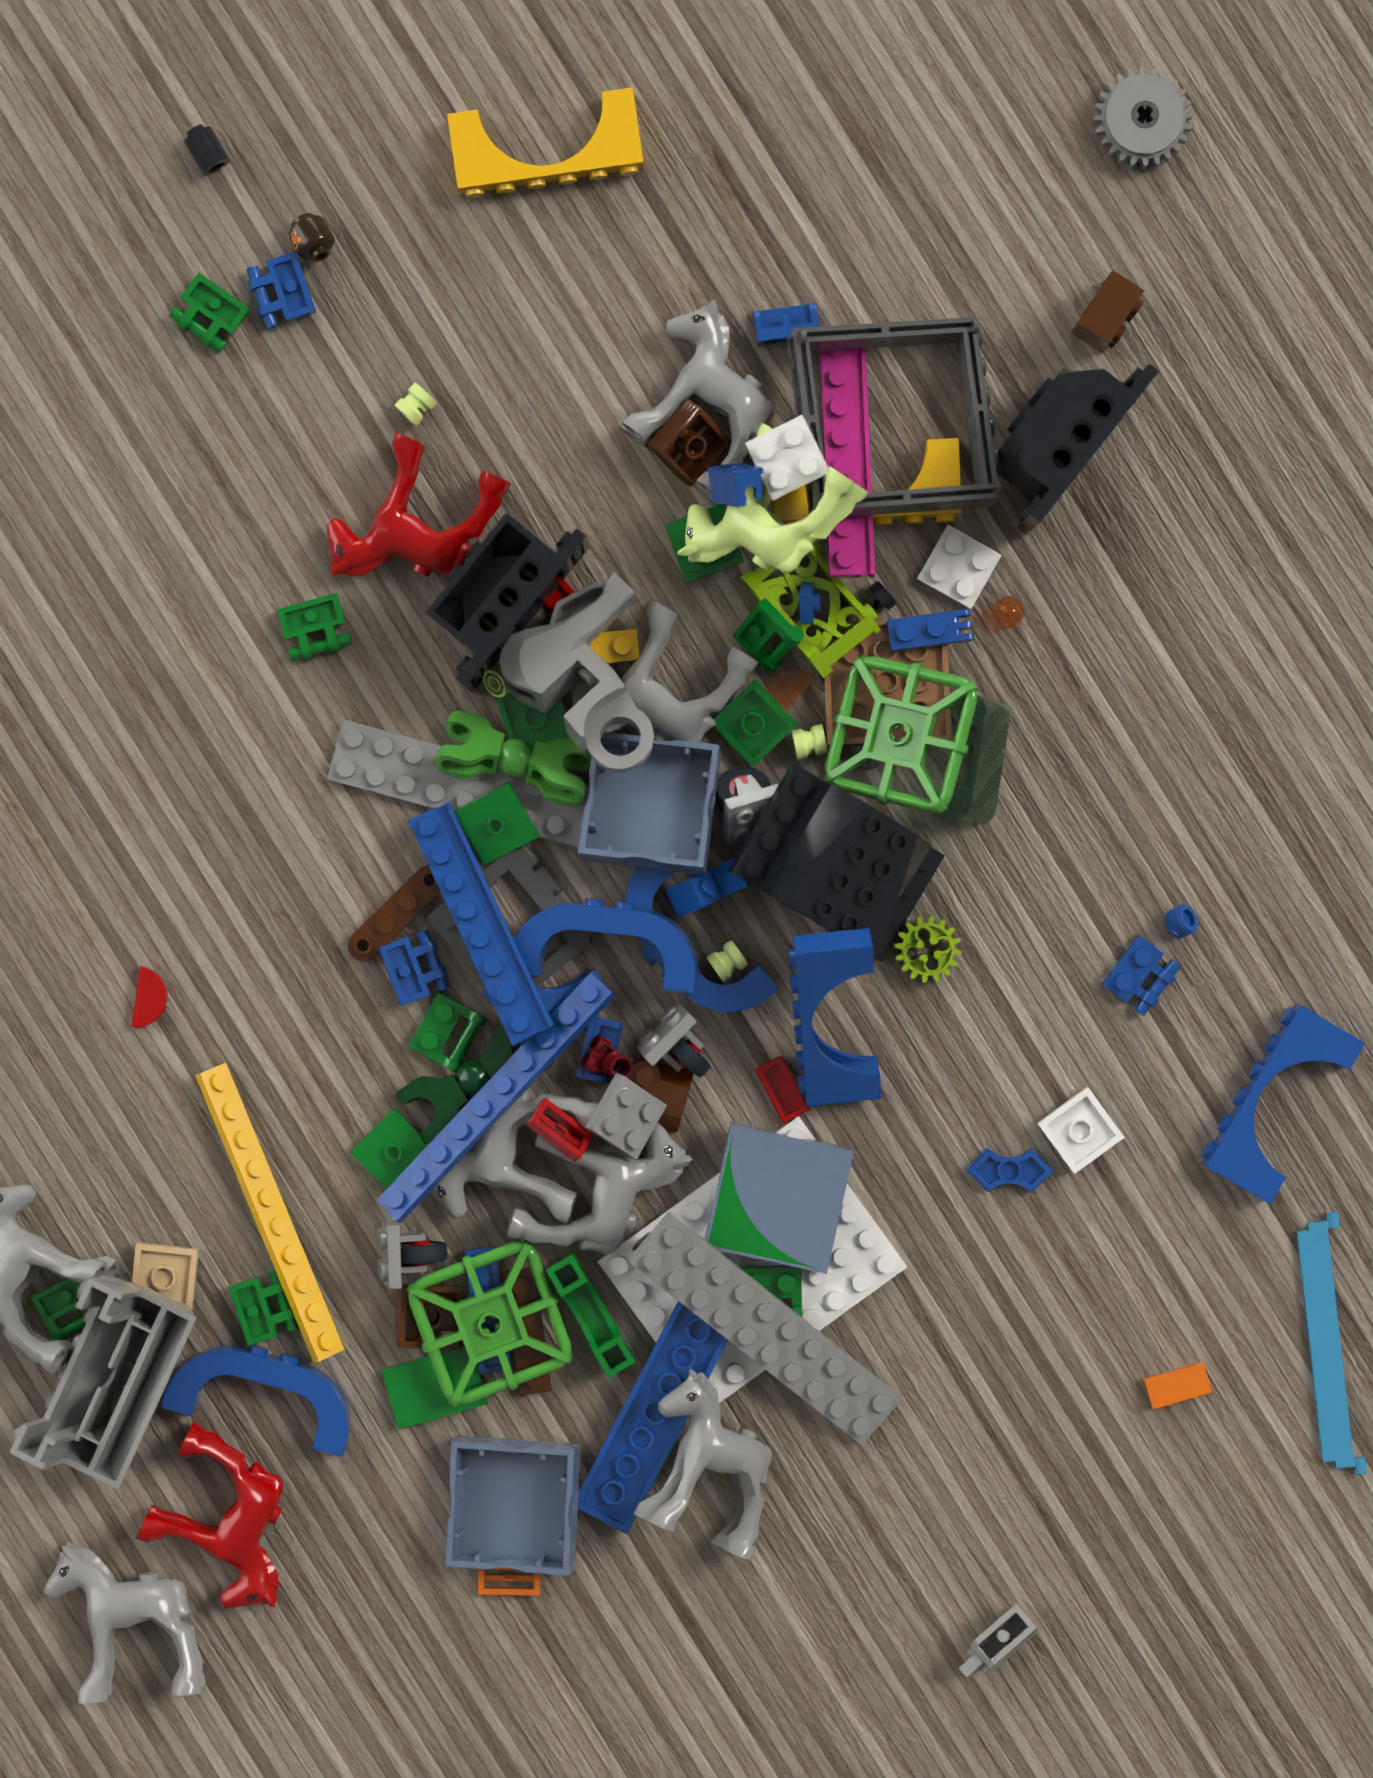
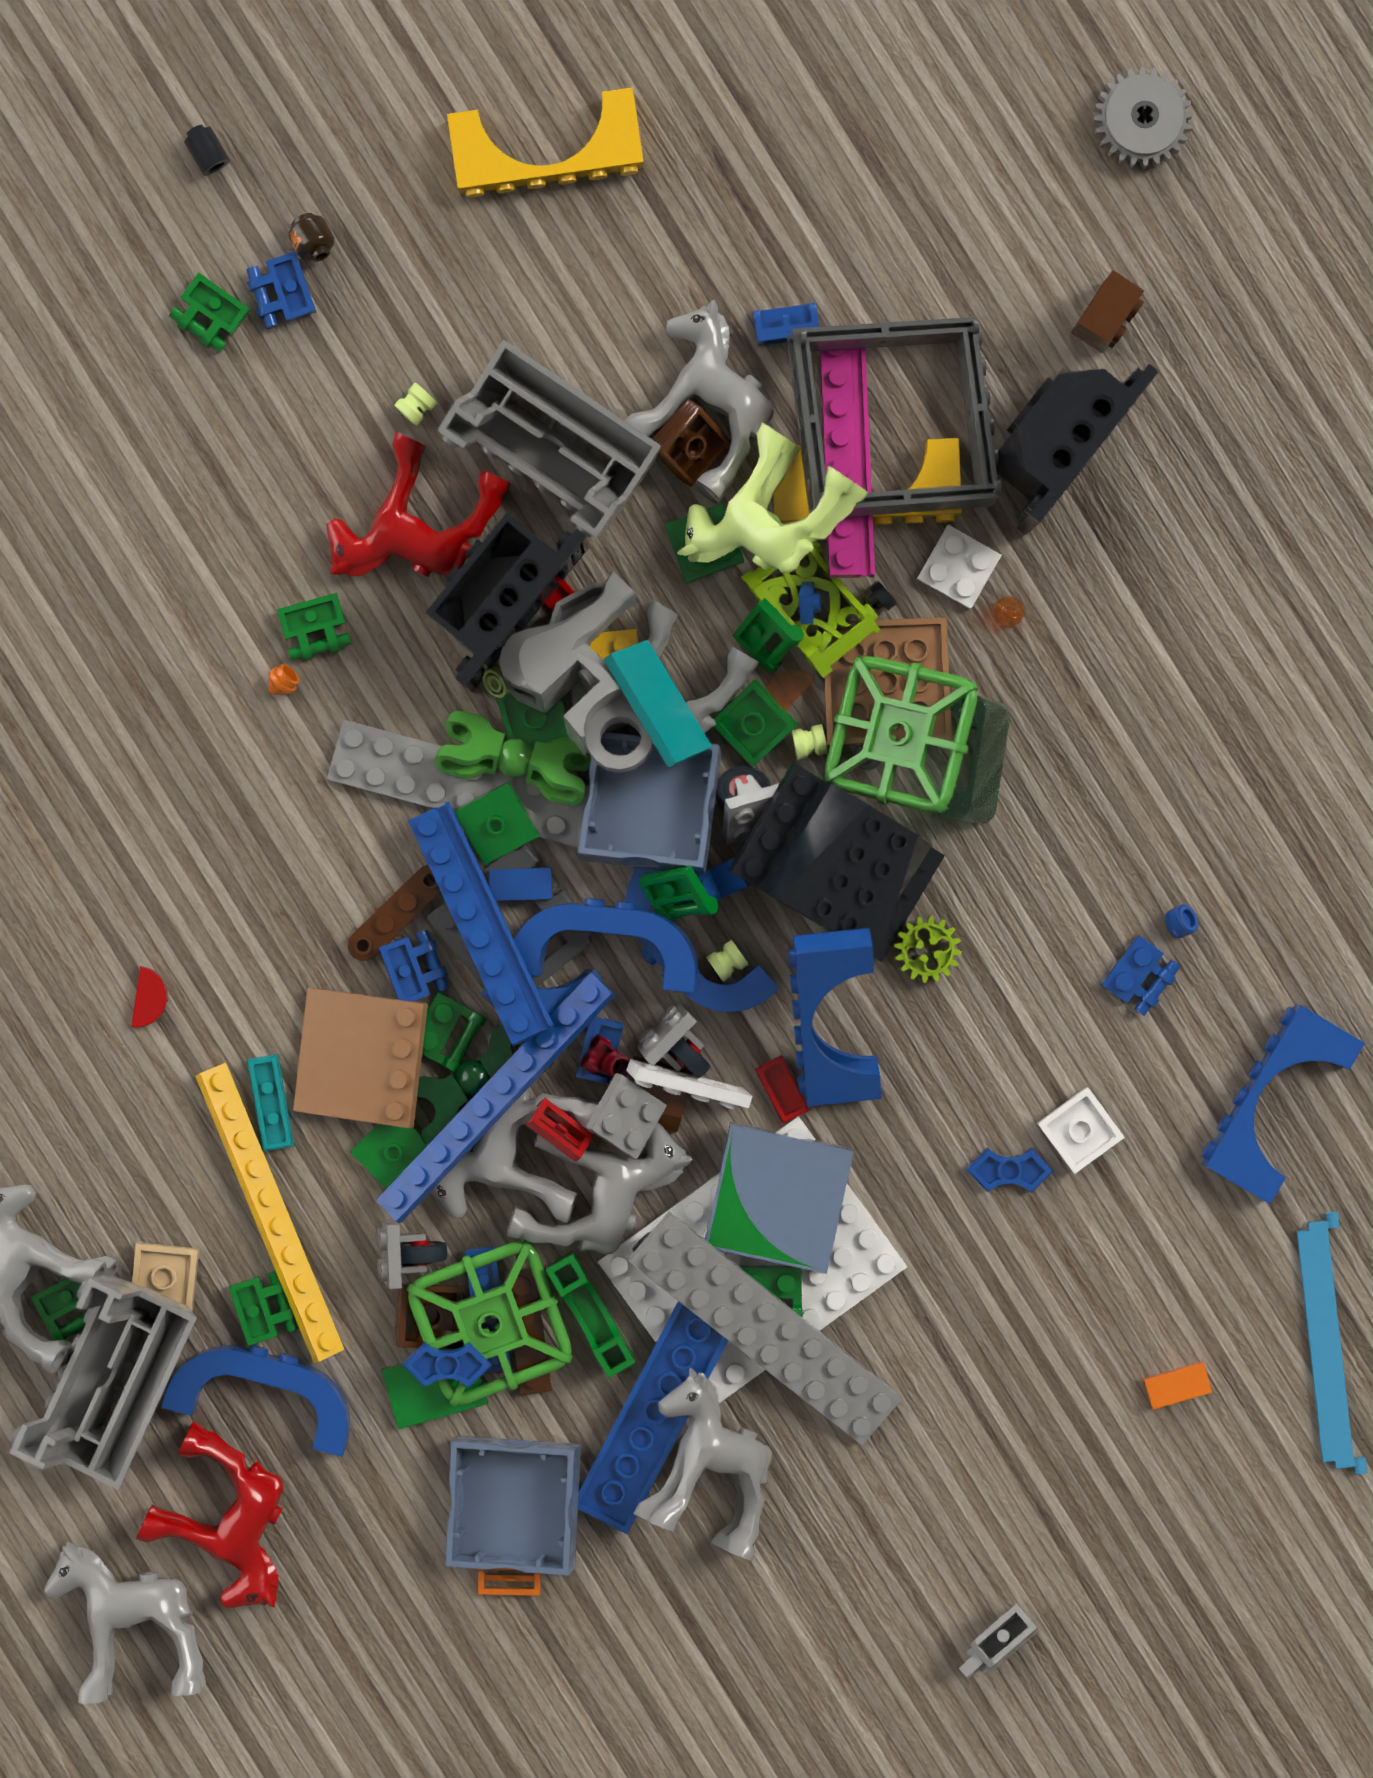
blue hinge [708,462,763,507] -> none
white plate [745,415,828,501] -> none
blue hinge [886,609,975,653] -> none
none -> teal tile [247,1054,295,1152]
none -> orange plate [268,664,300,695]
none -> medium nougat plate [293,988,428,1128]
none -> blue tile [402,1341,492,1387]
none -> light grey wedge [437,339,661,538]
none -> blue tile [489,868,552,901]
none -> teal tile [604,640,712,768]
none -> white plate [626,1059,753,1109]
none -> green plate [638,865,718,921]

